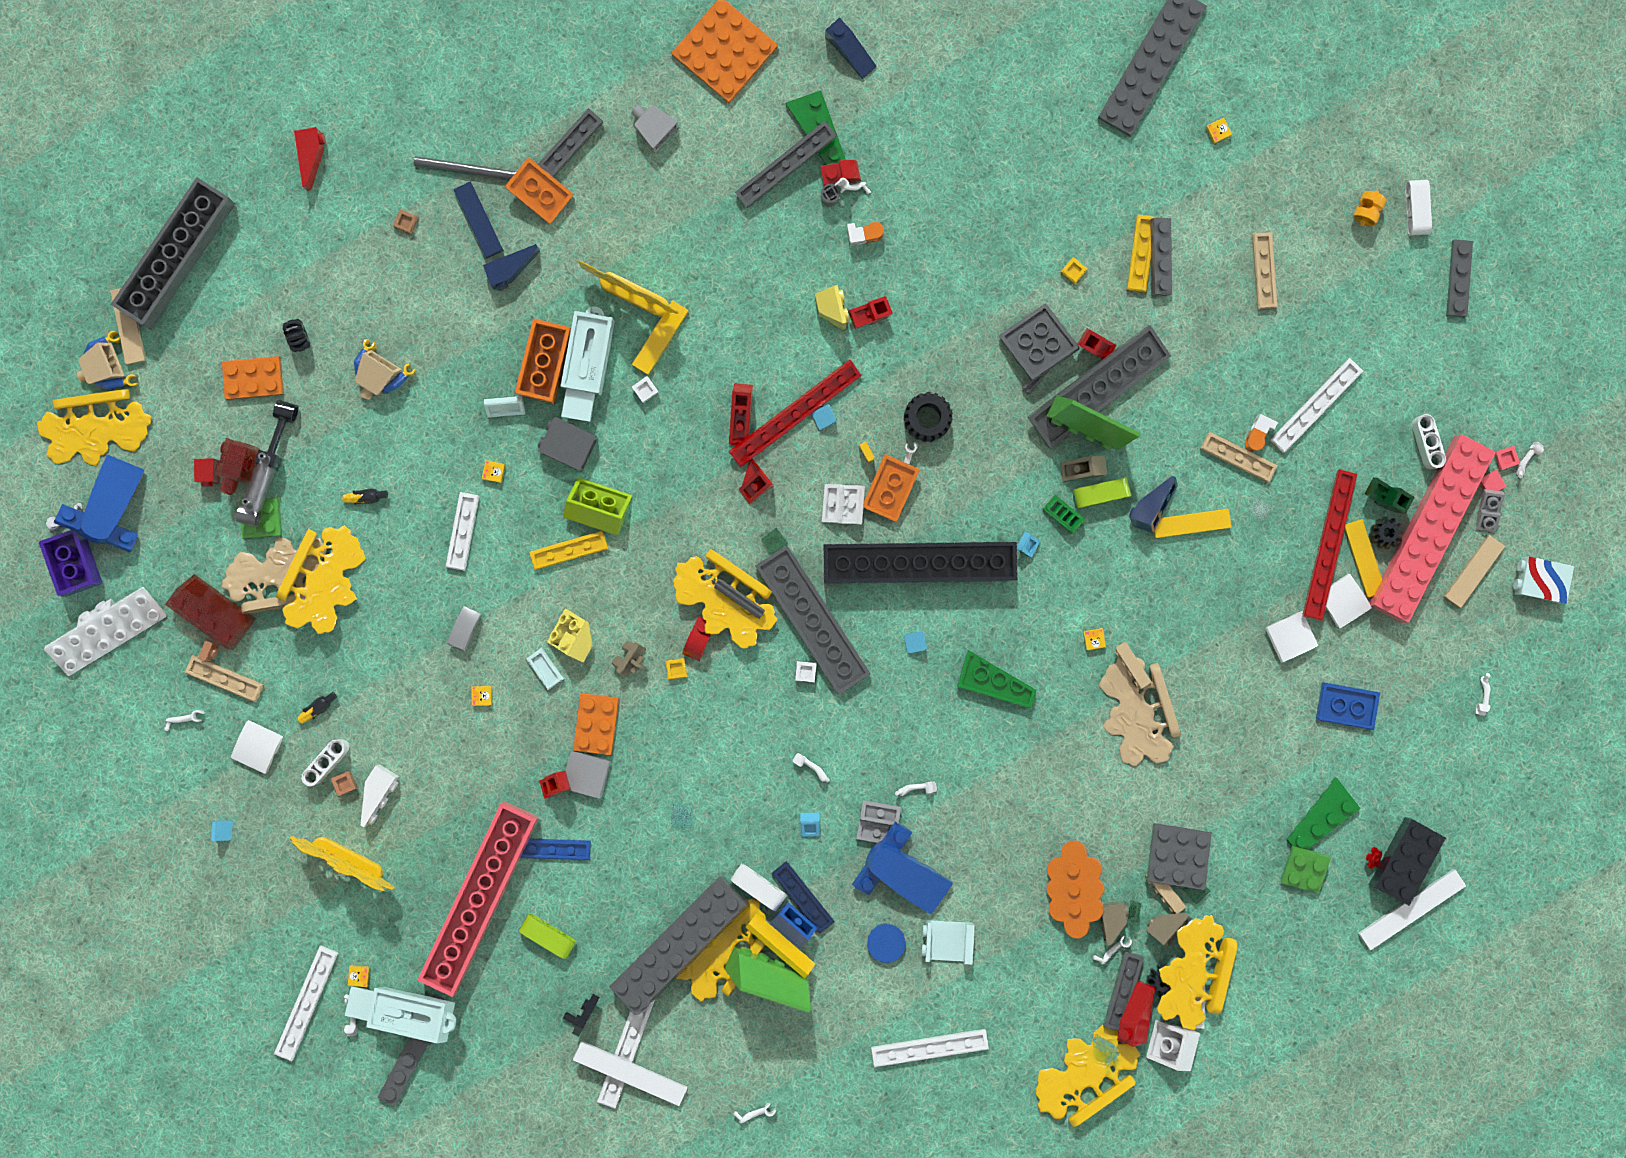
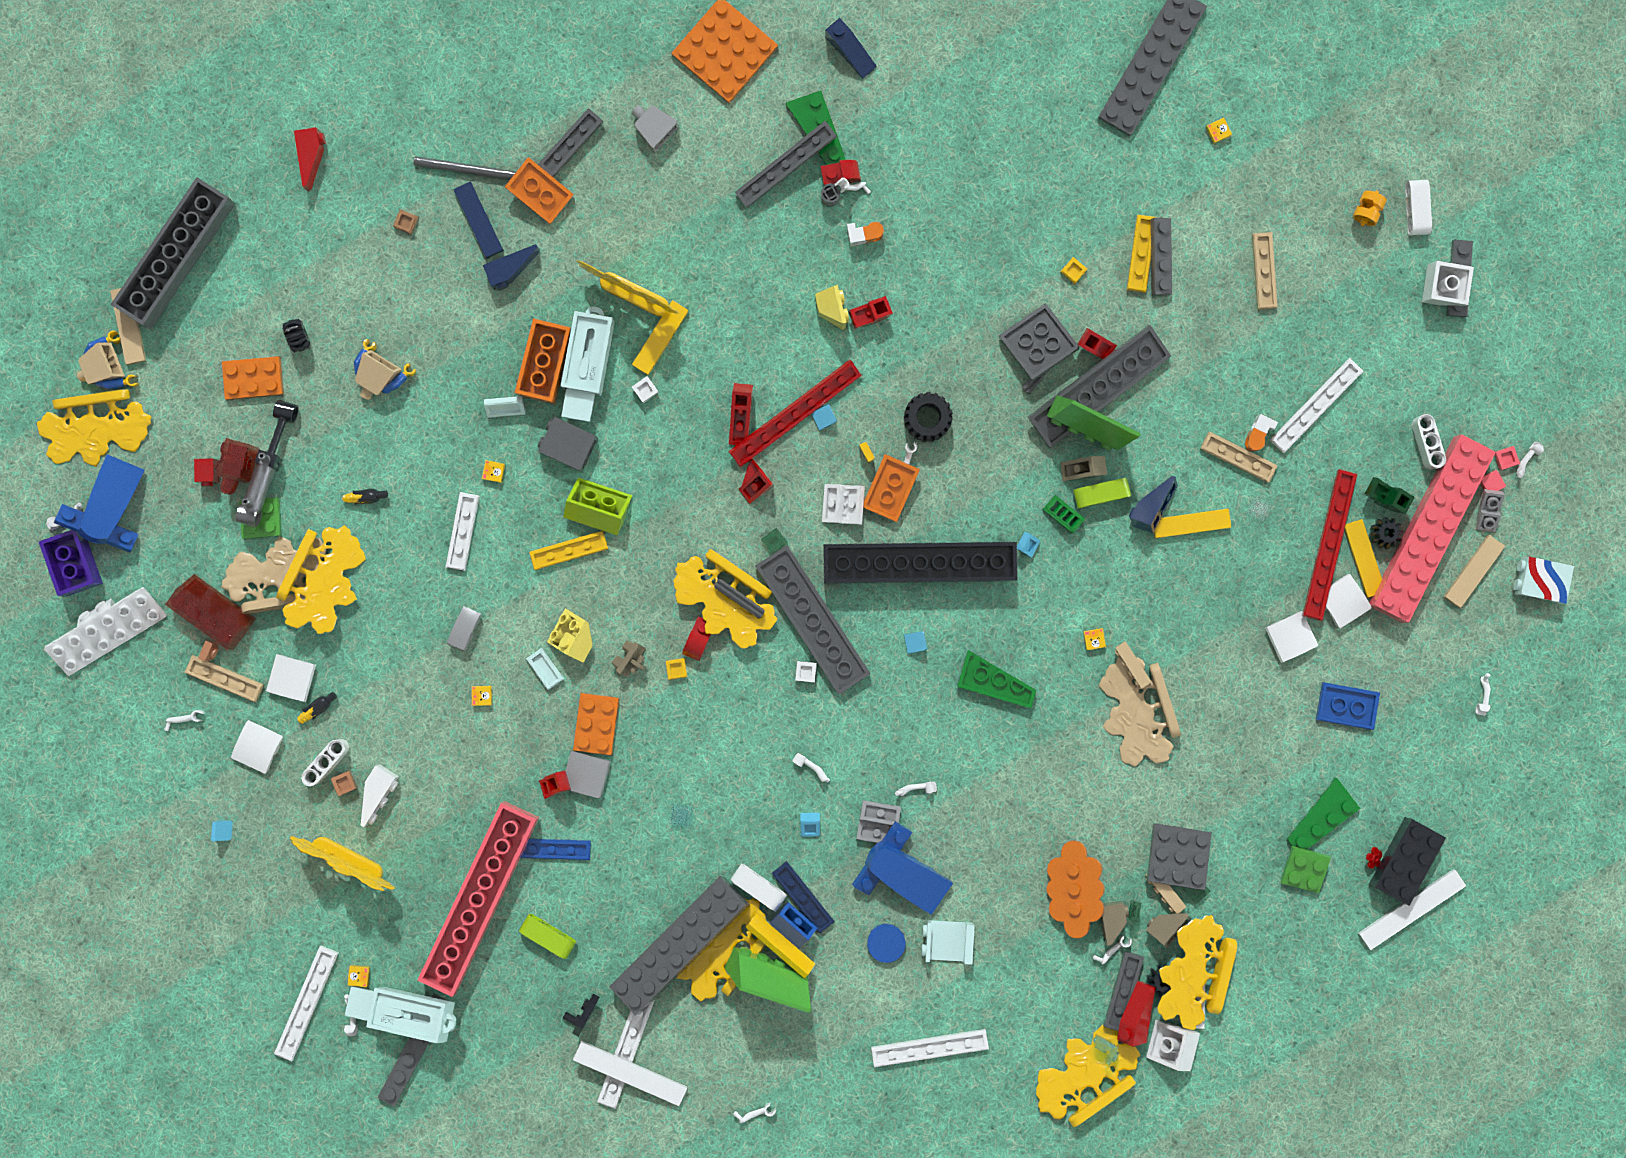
none -> white slope [266,654,316,702]
none -> white slope [1422,261,1474,305]

